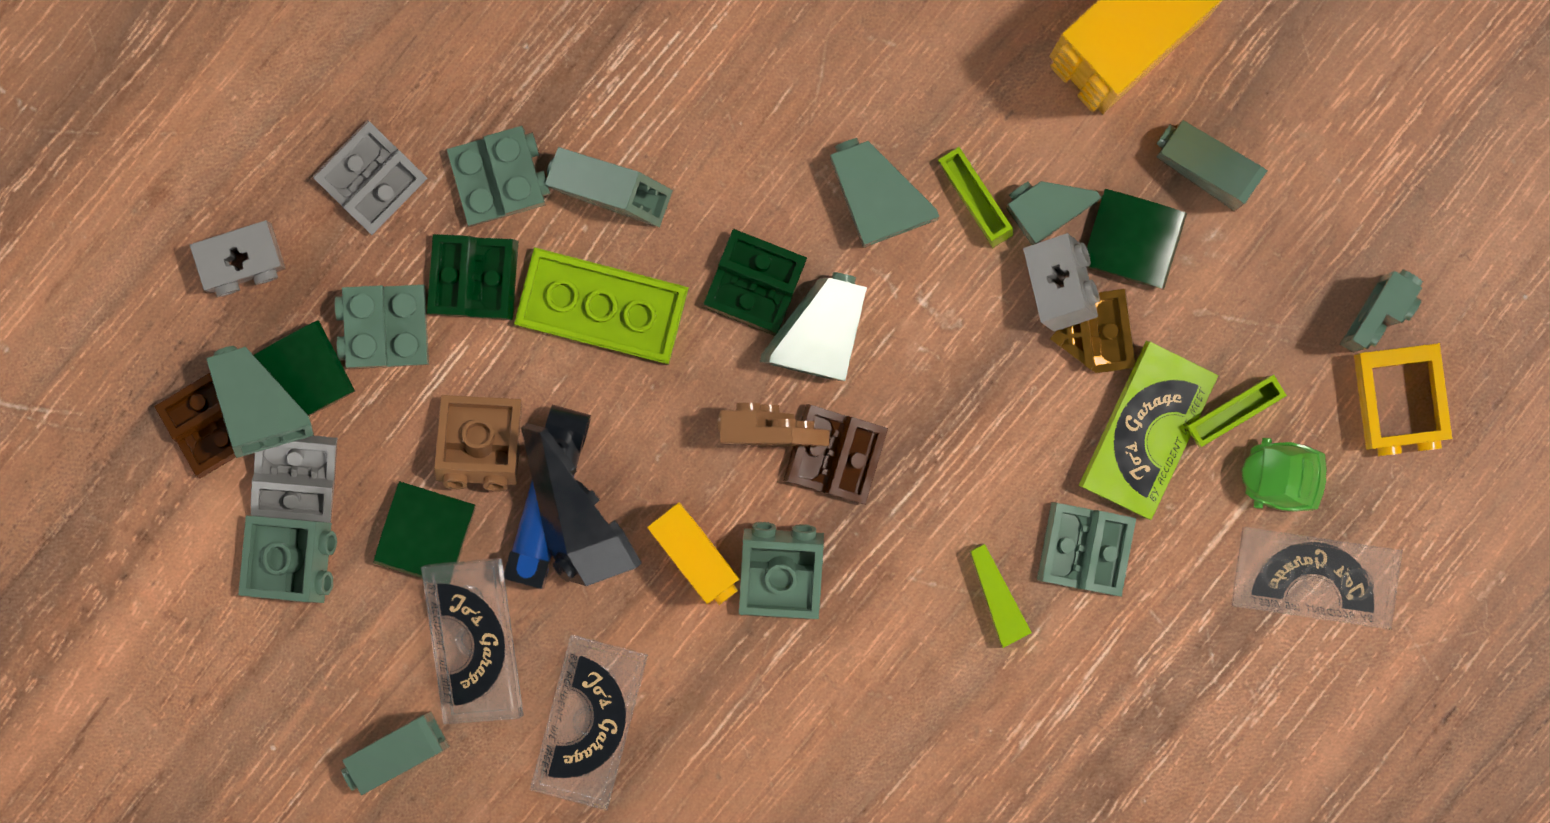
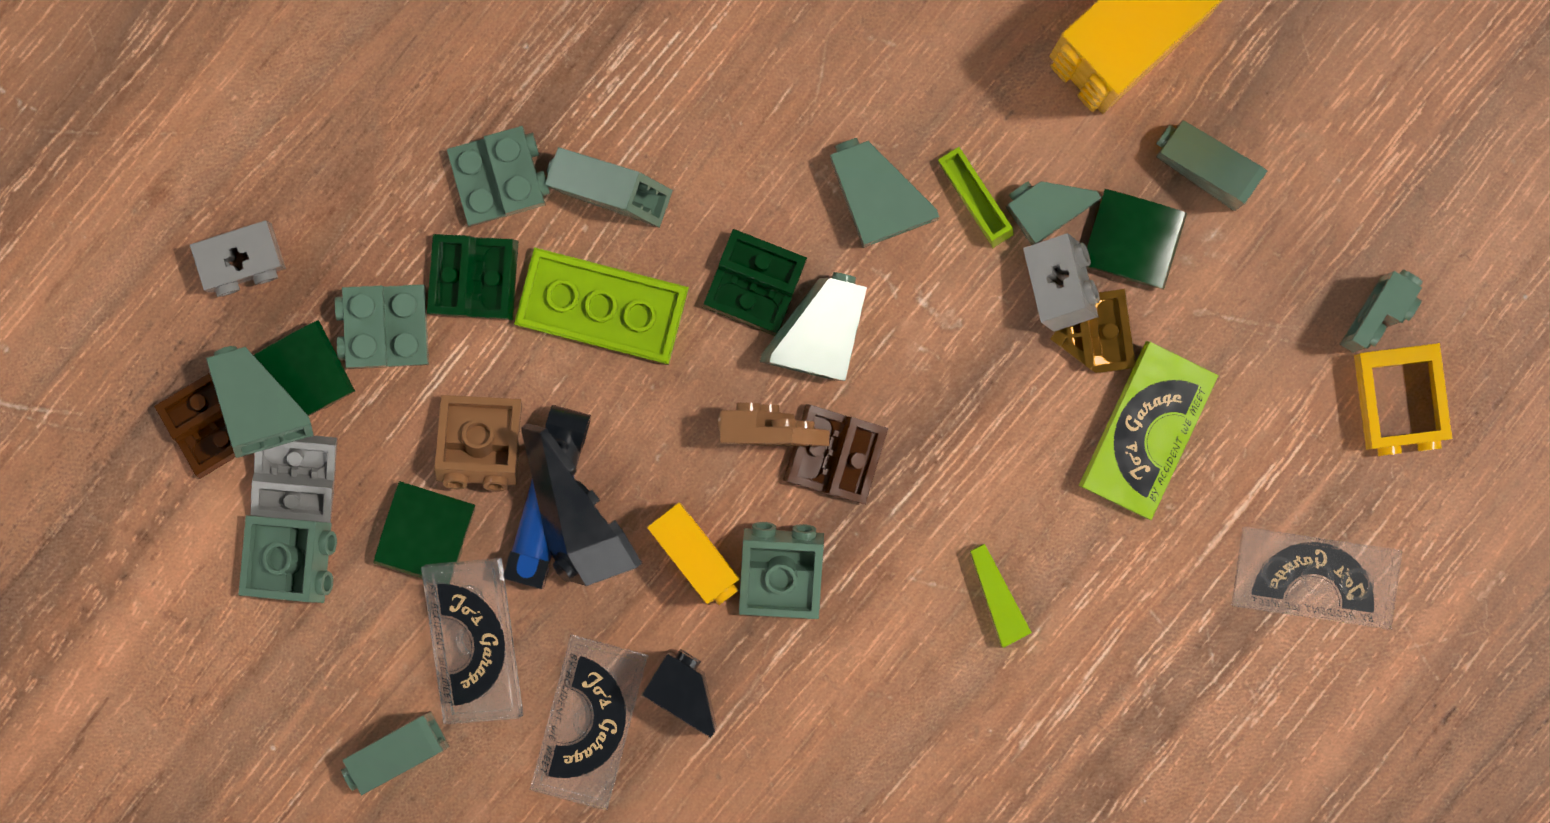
light grey slope [312,120,428,235] -> none
sand green slope [1037,502,1136,597] -> none
lime piece [1186,375,1287,448] -> none
bright green helmet [1241,438,1327,512] -> none
none -> black slope [642,649,717,738]

